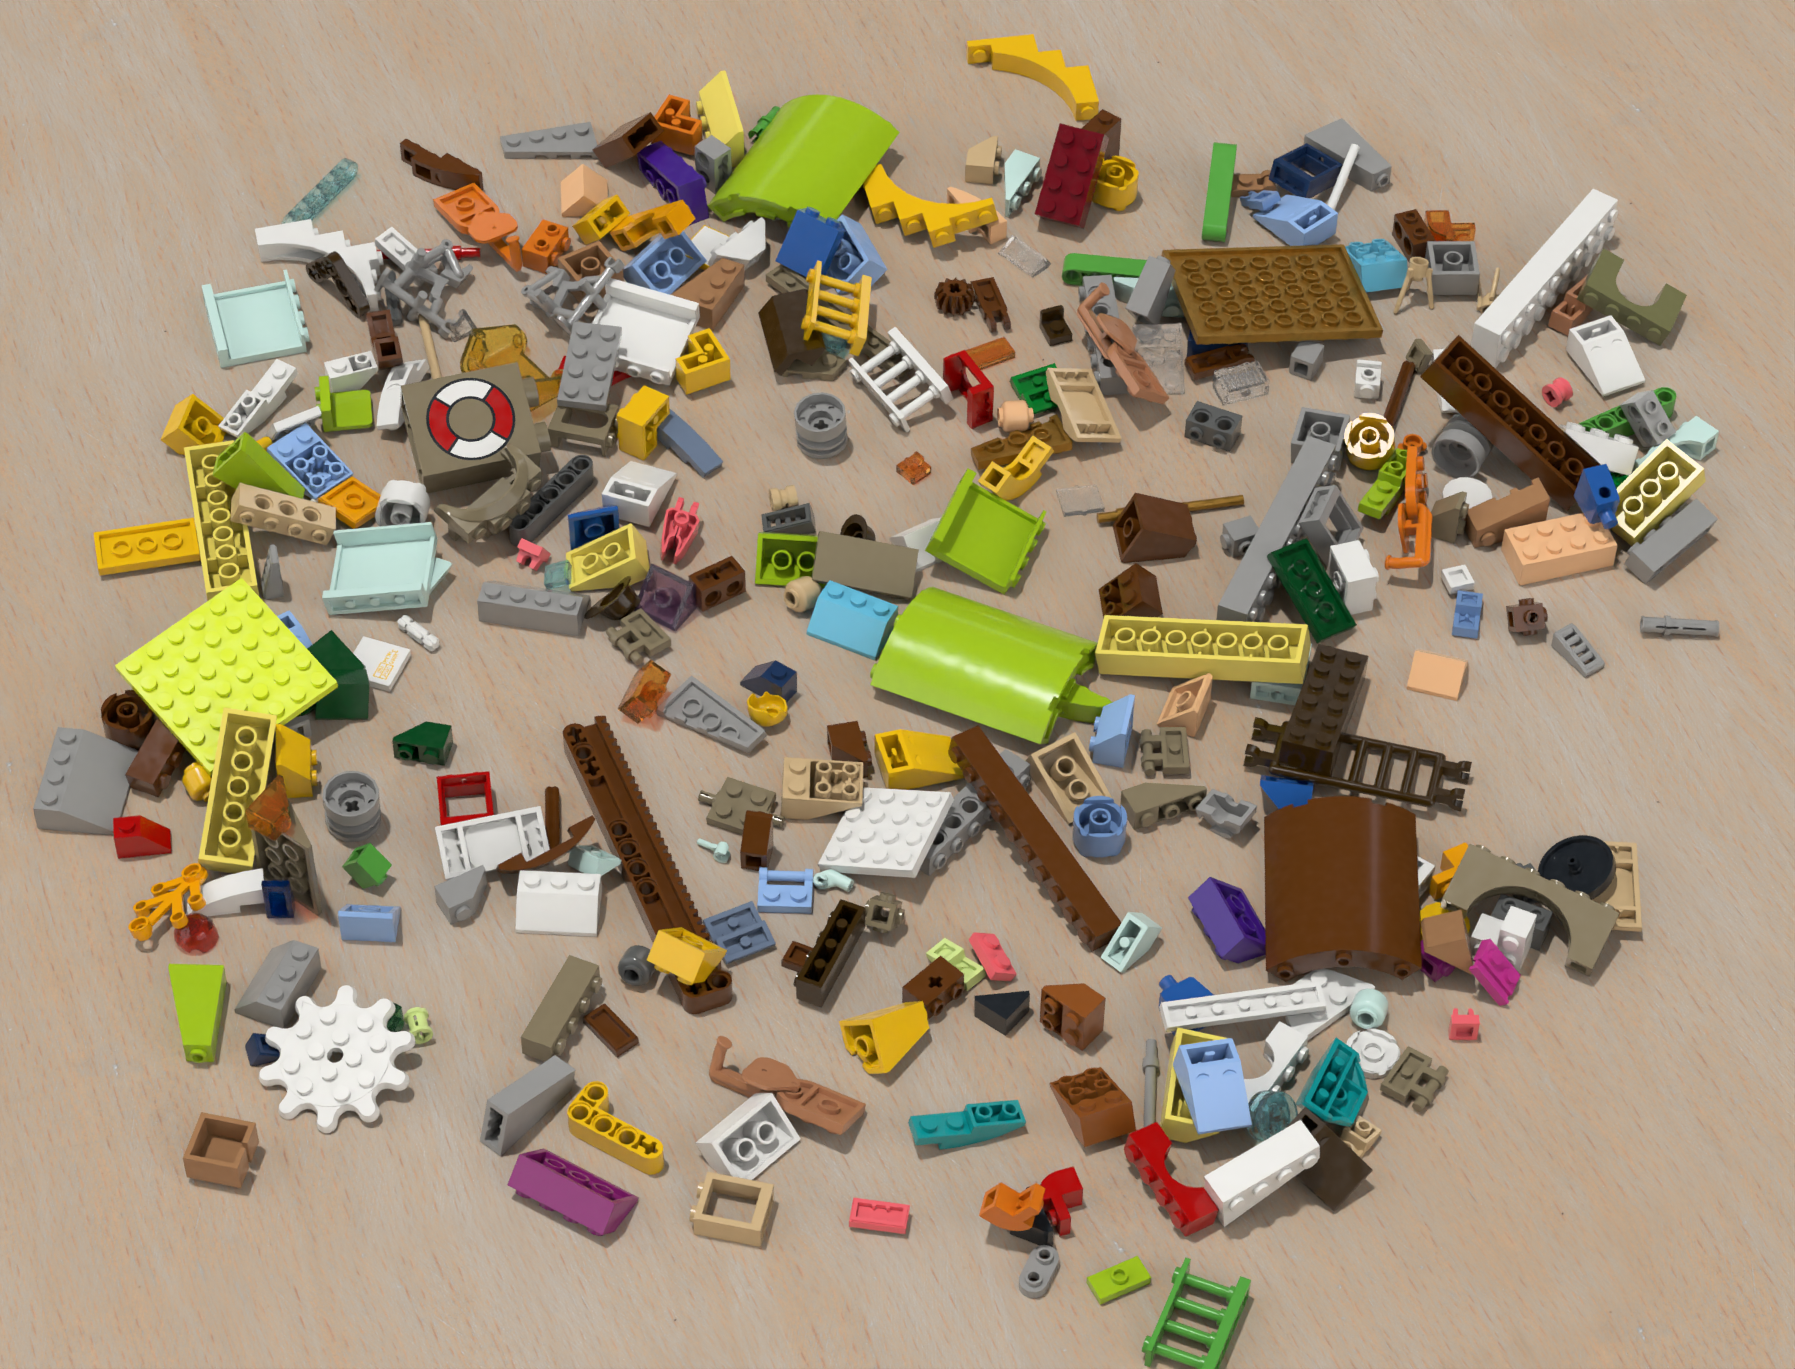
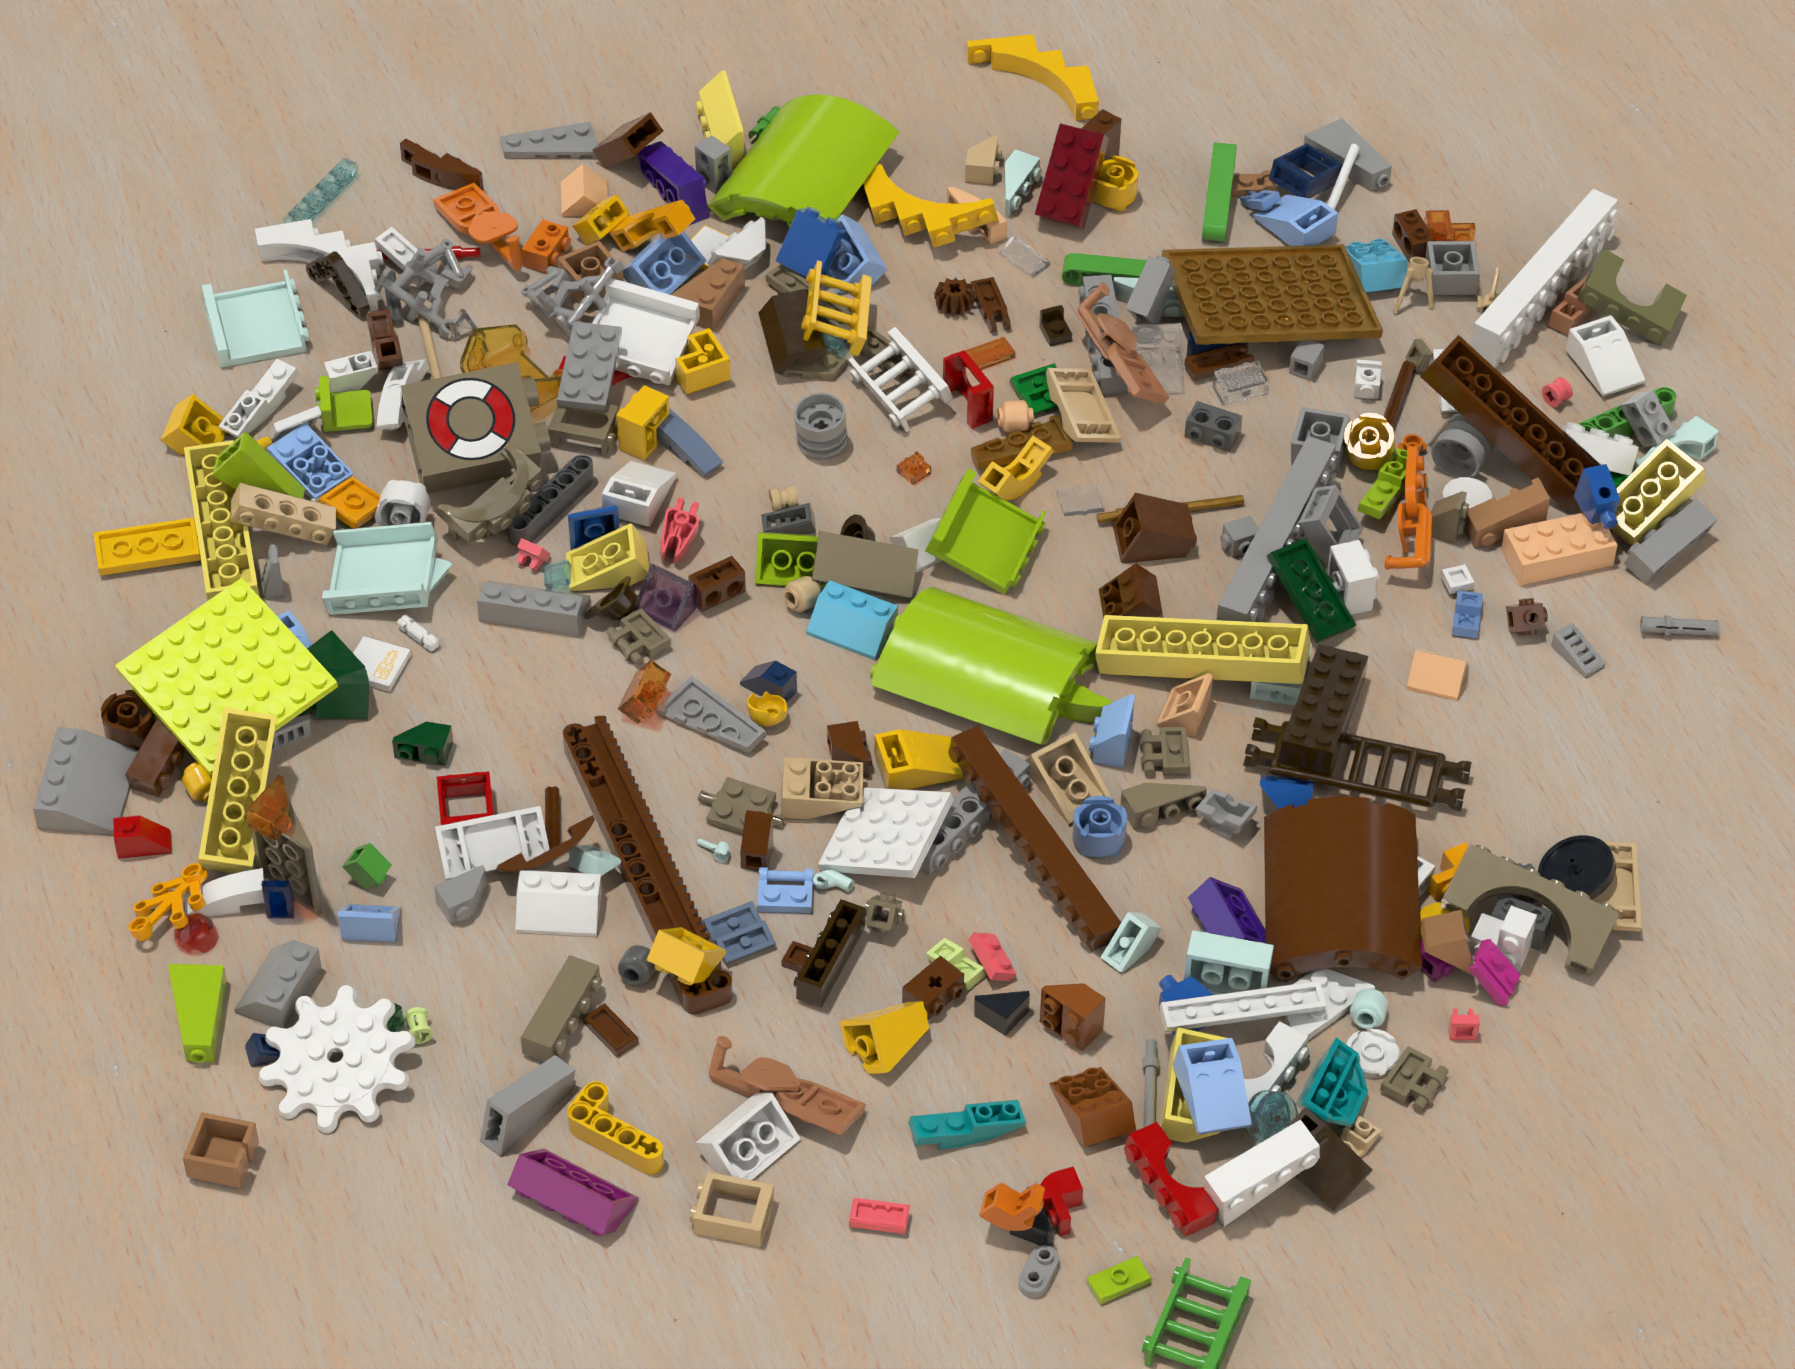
yellow slope [276,724,318,798] -> none
light grey wheel [323,771,381,842] -> none
orange brick [651,94,703,155] -> none
none -> light aqua slope [1184,930,1274,995]

